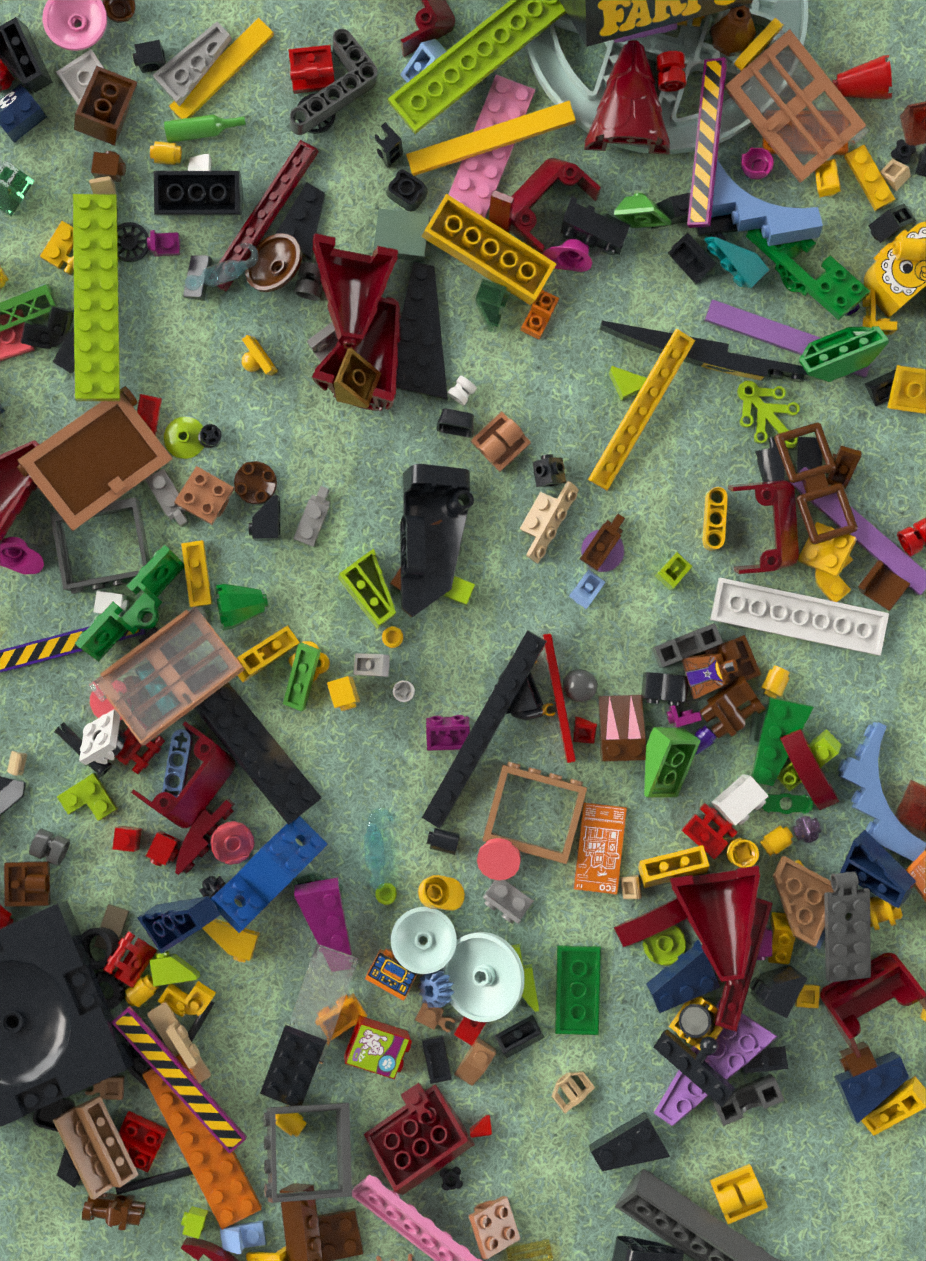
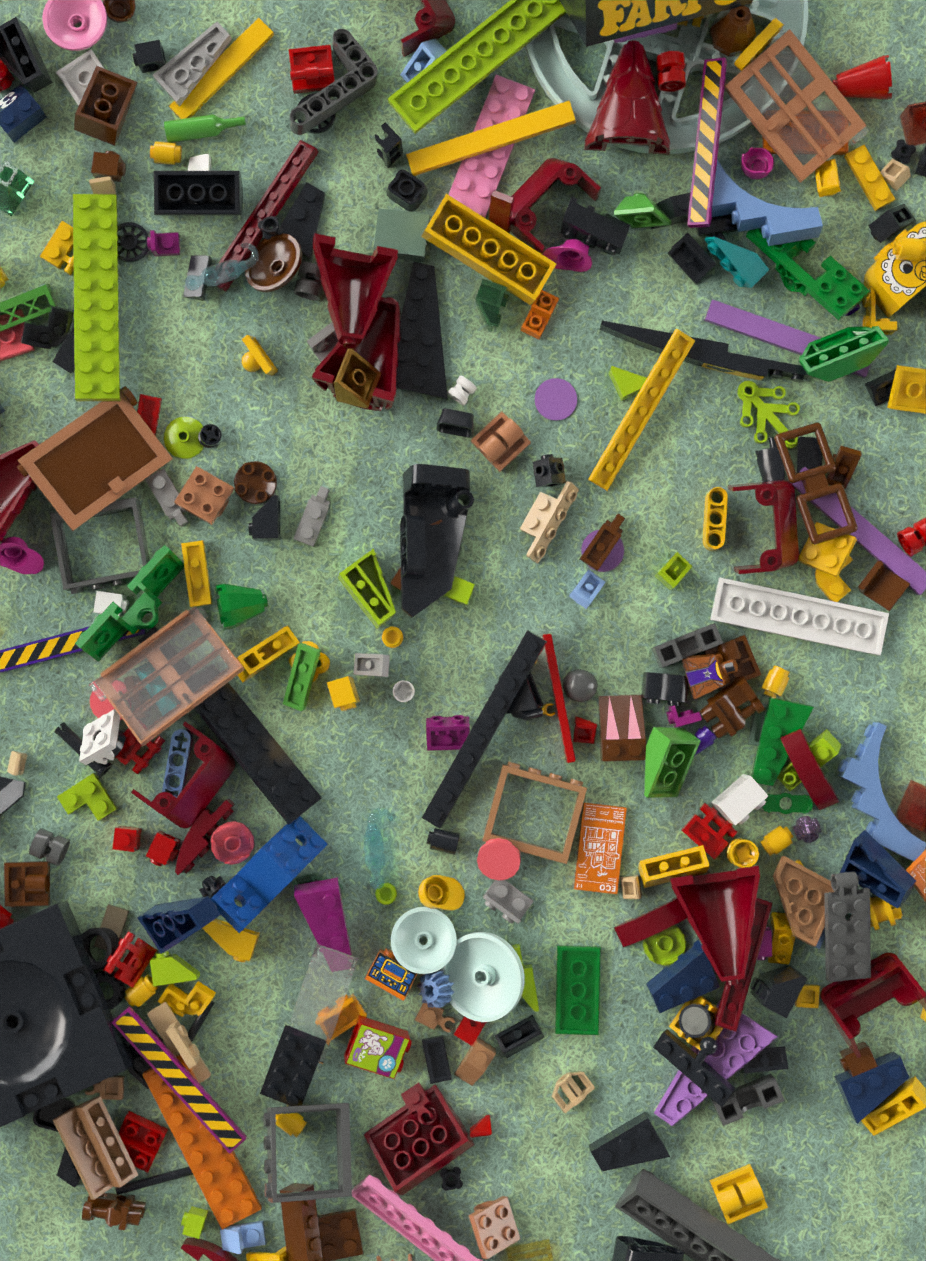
none -> black plate [258,216,283,240]
none -> medium lavender piece [535,378,577,421]

